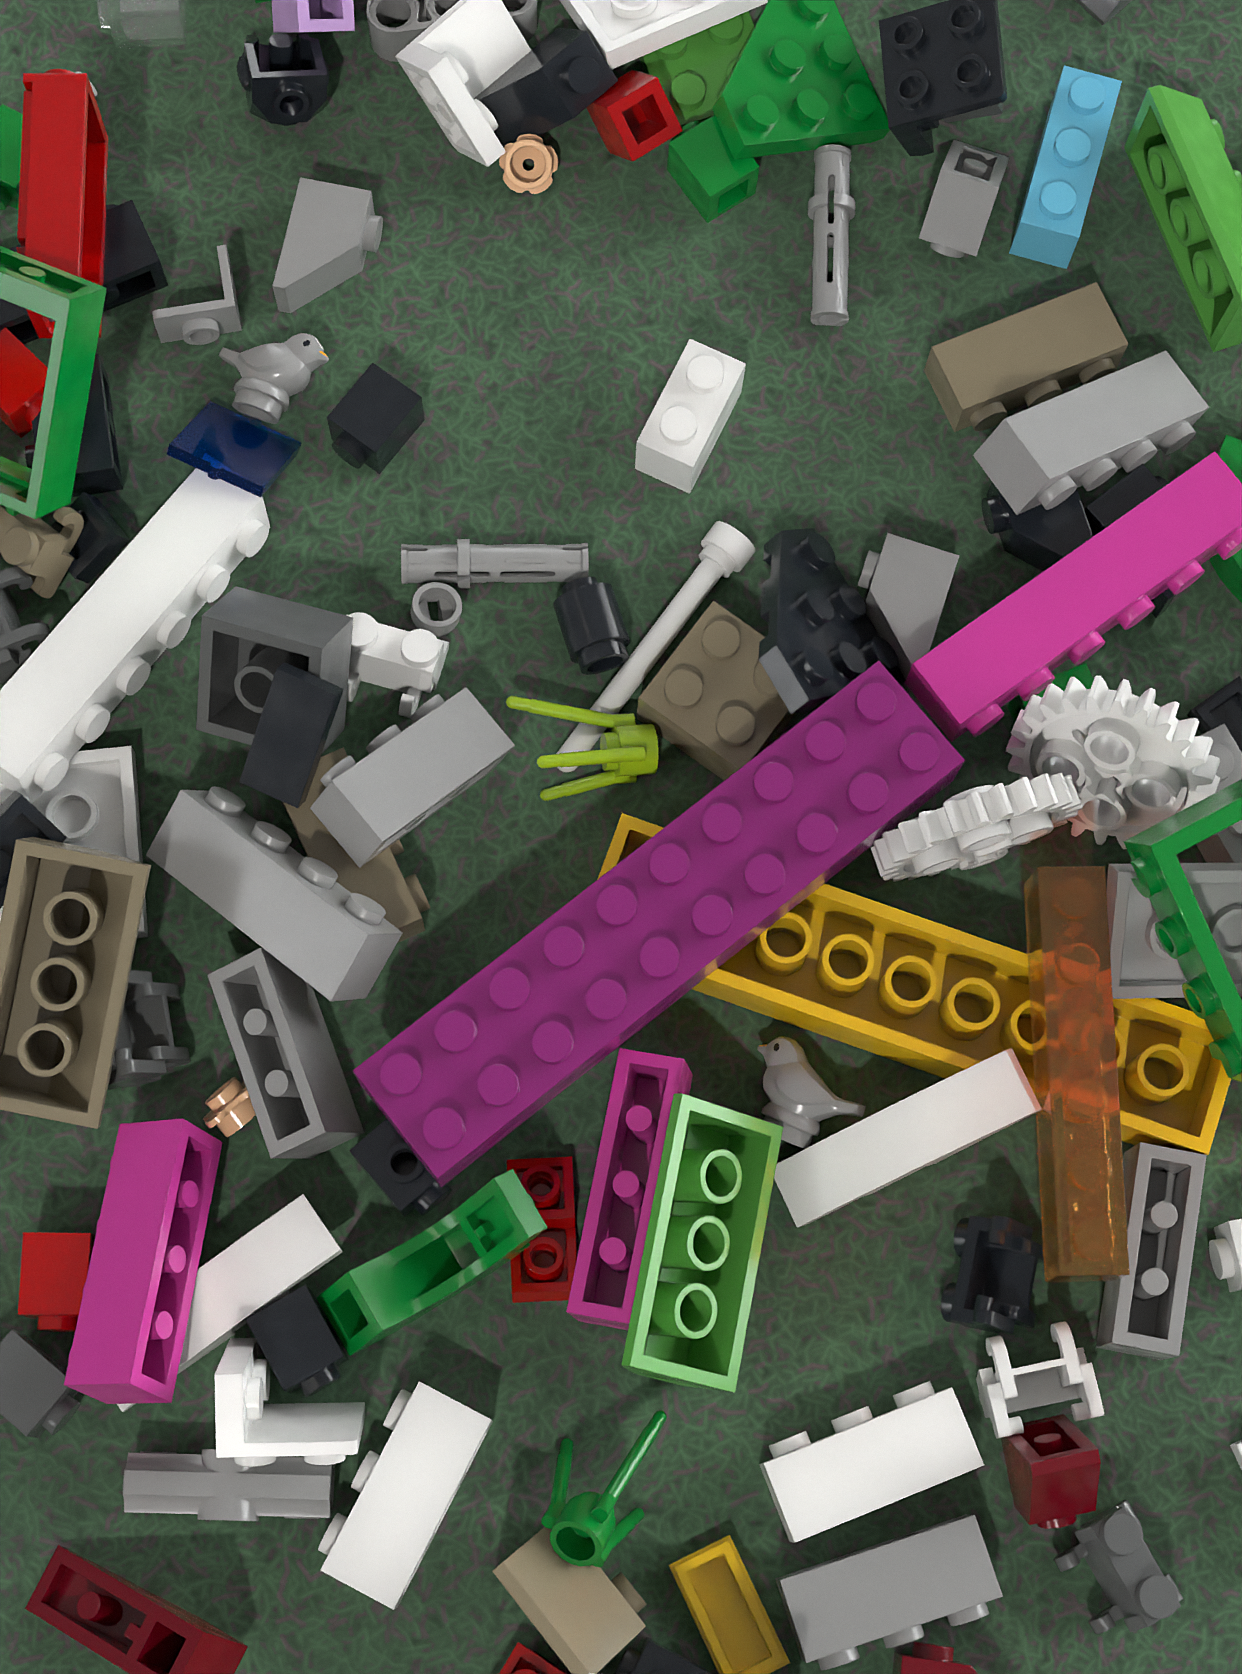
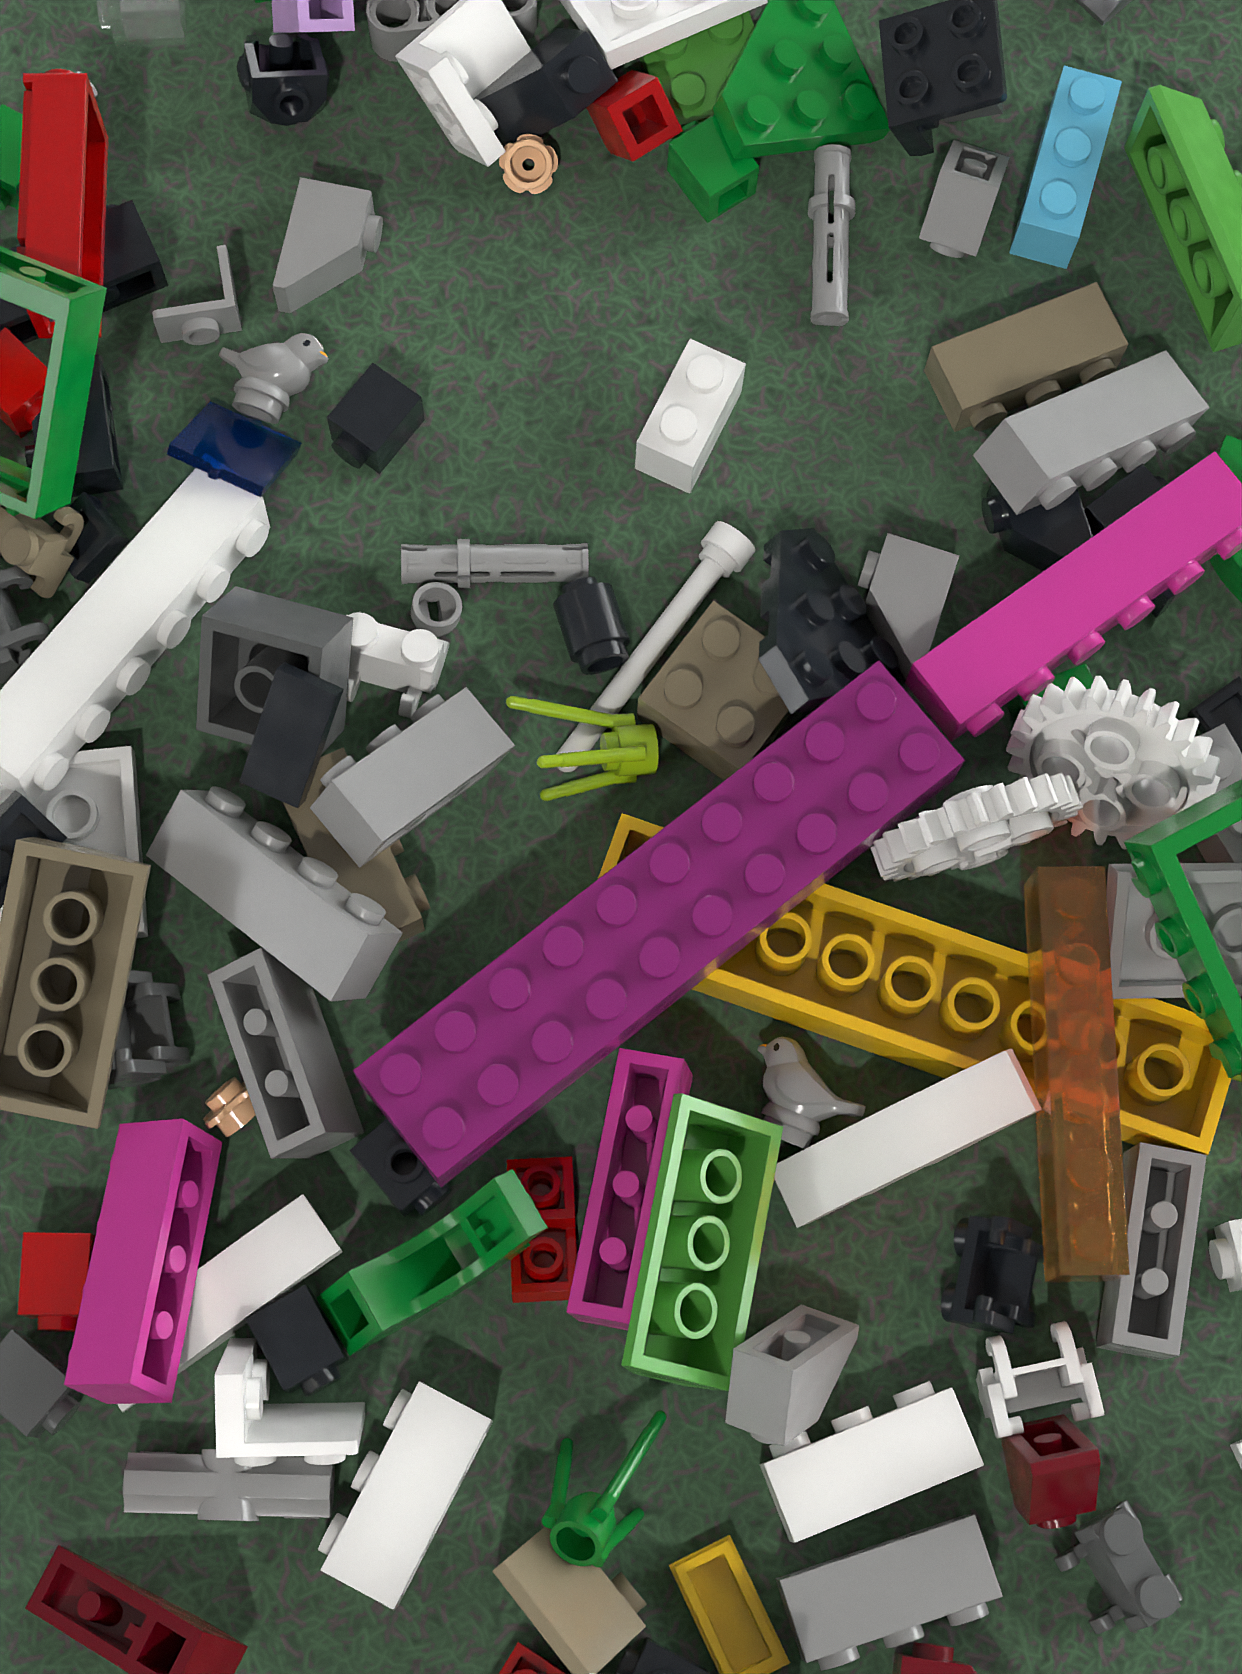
none -> light grey slope [725,1304,859,1446]

